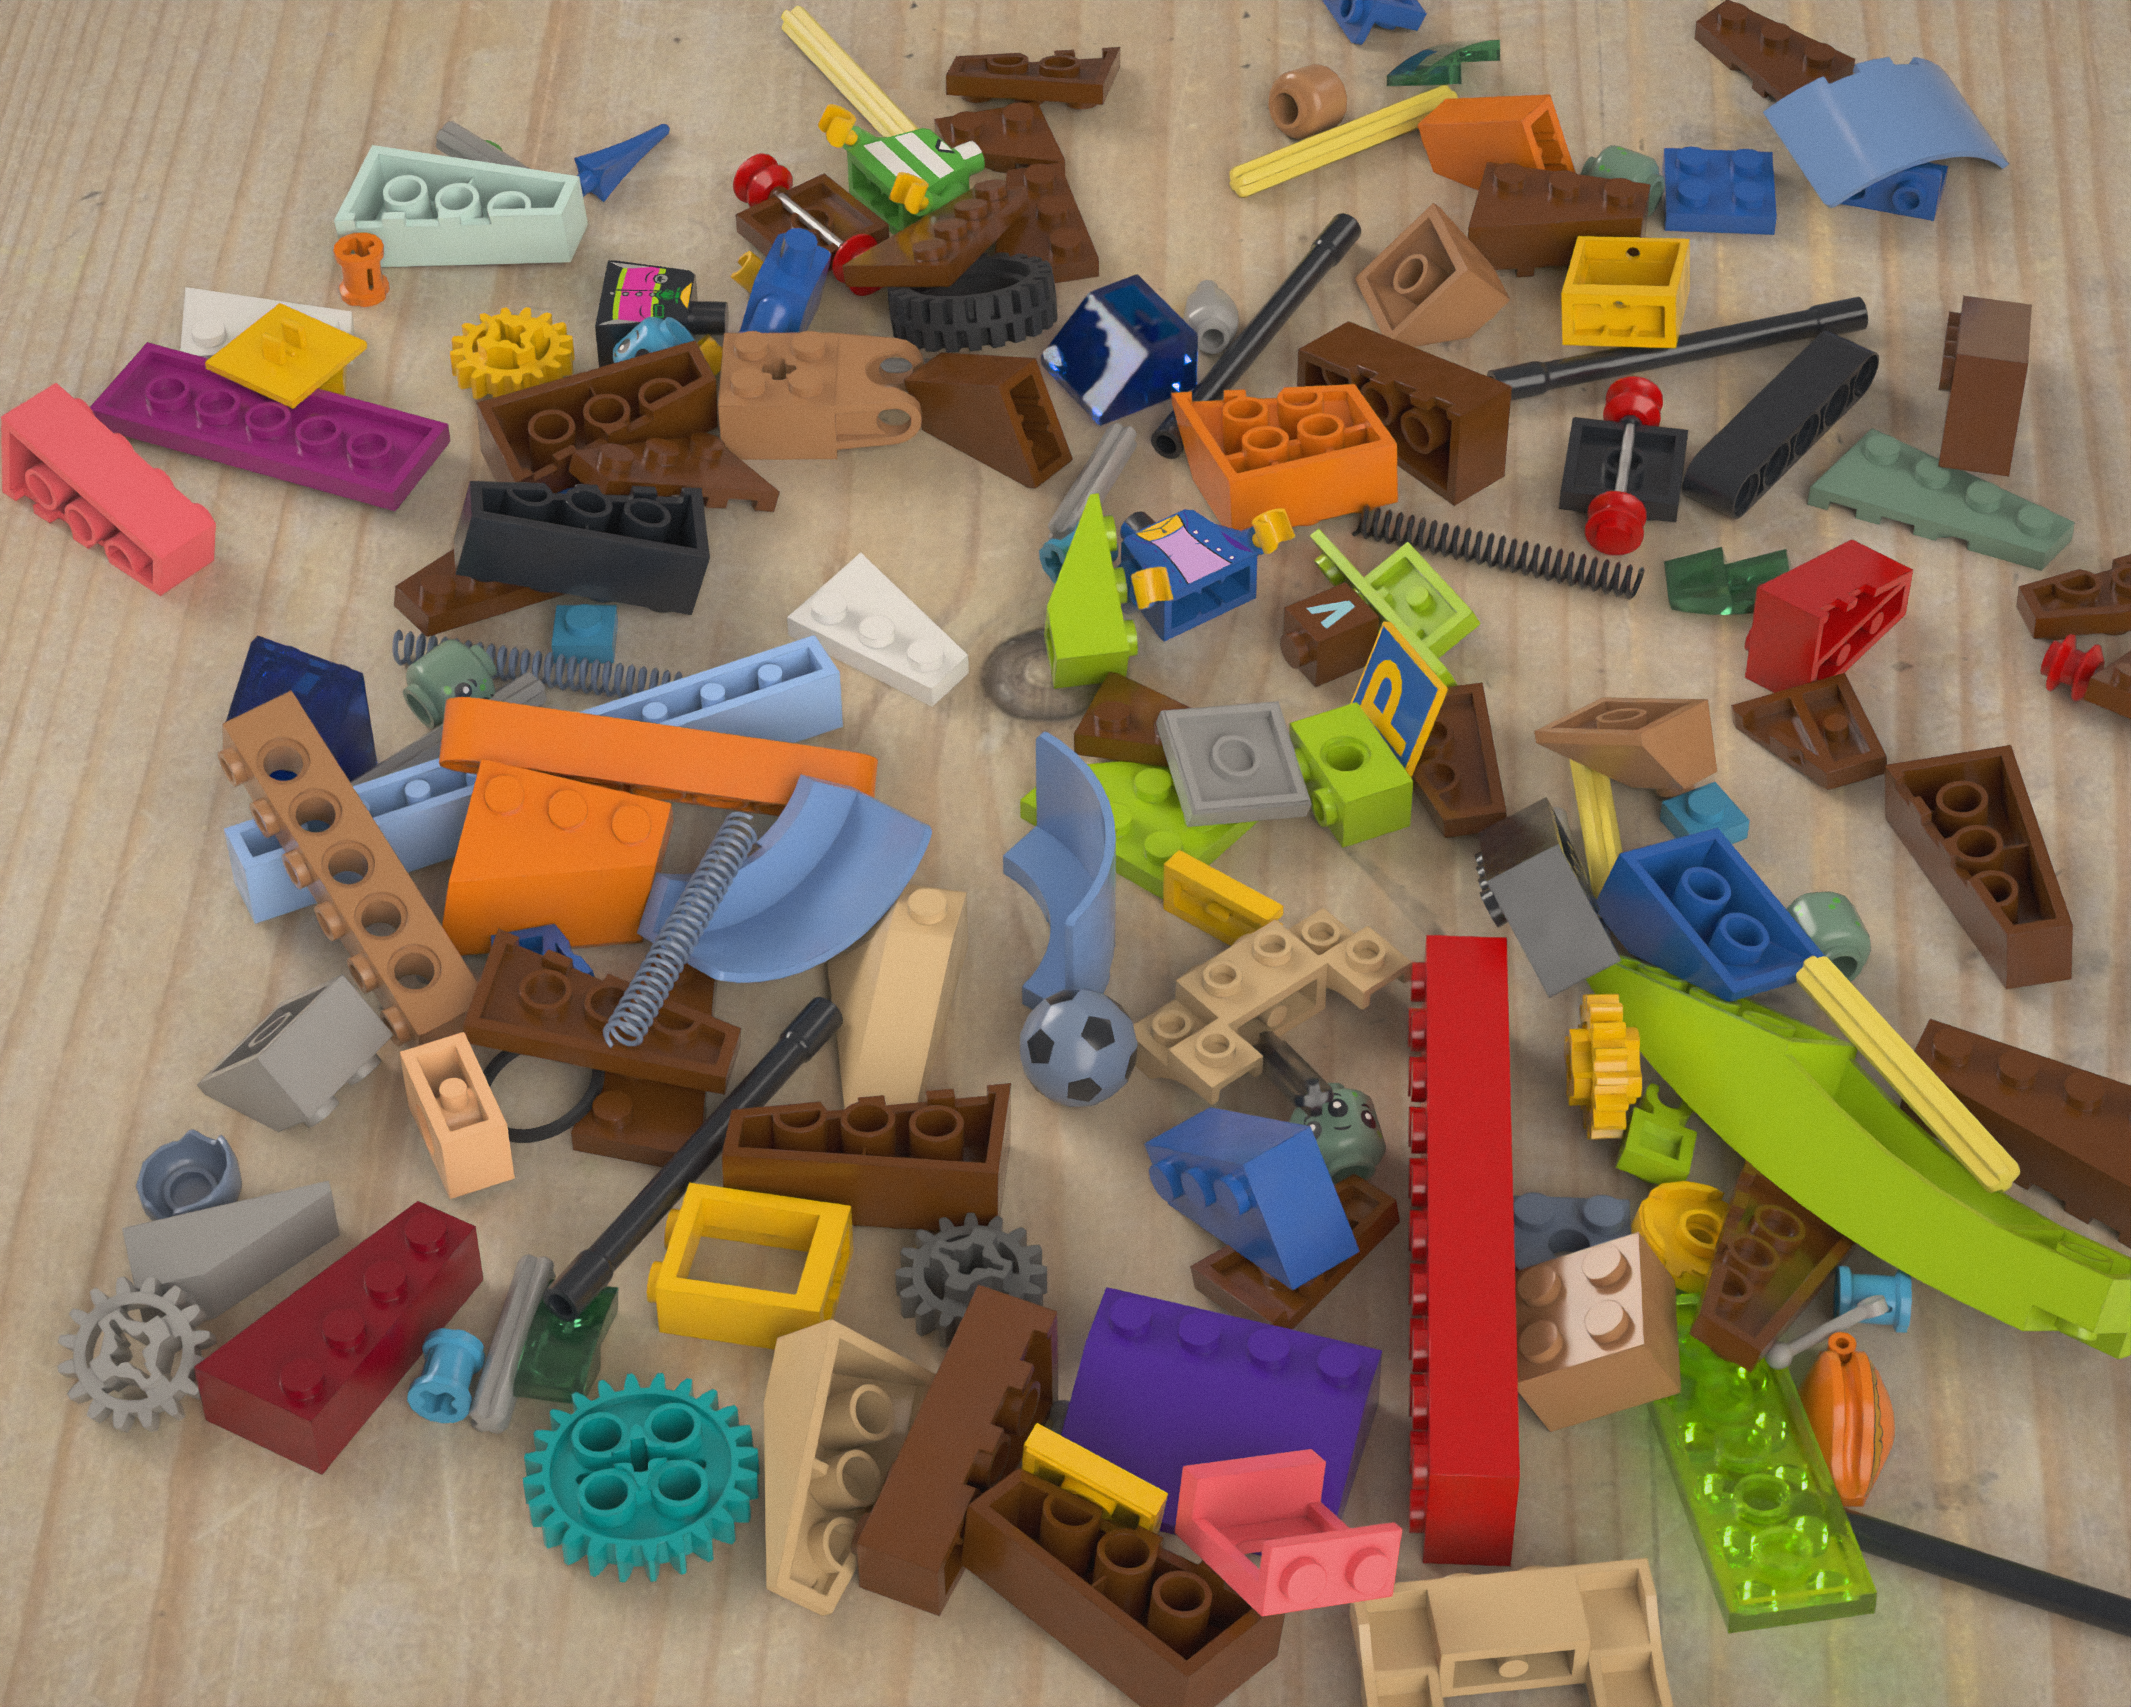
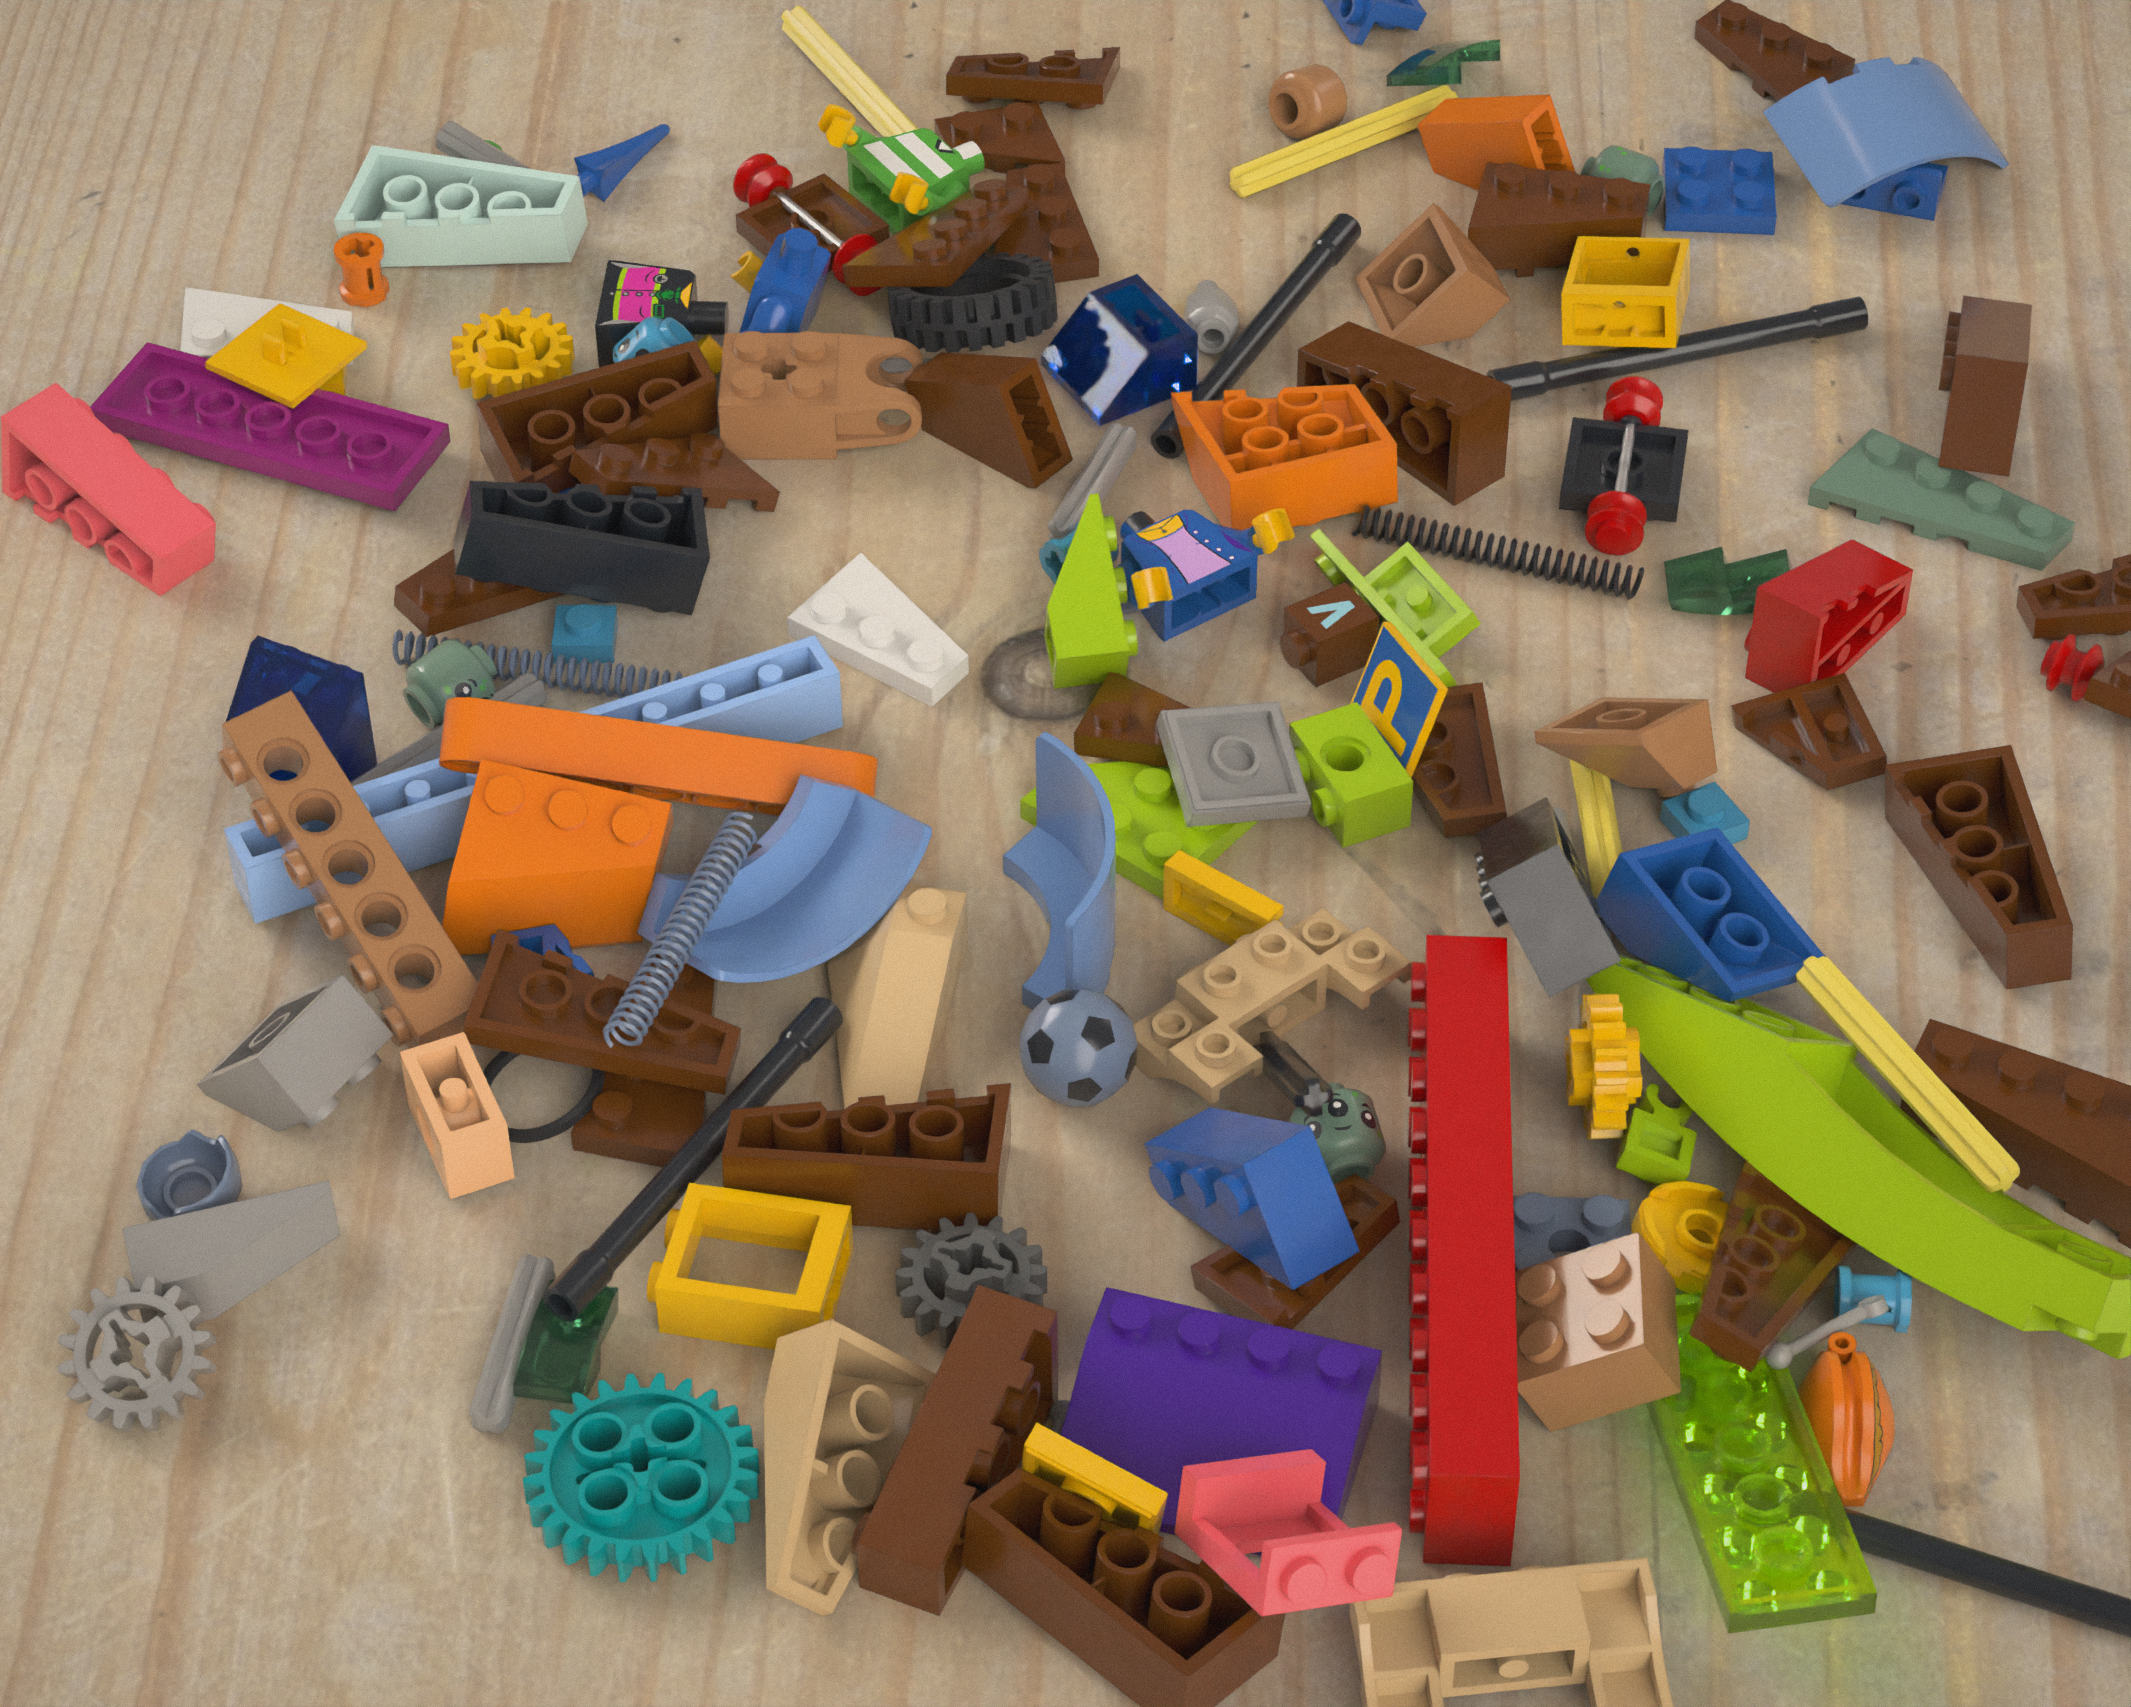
dark red wedge [194,1201,484,1475] -> none
dark azure bush [407,1328,485,1423] -> none
black beam [1682,331,1879,519] -> none
sand green head [1786,891,1871,982] -> none

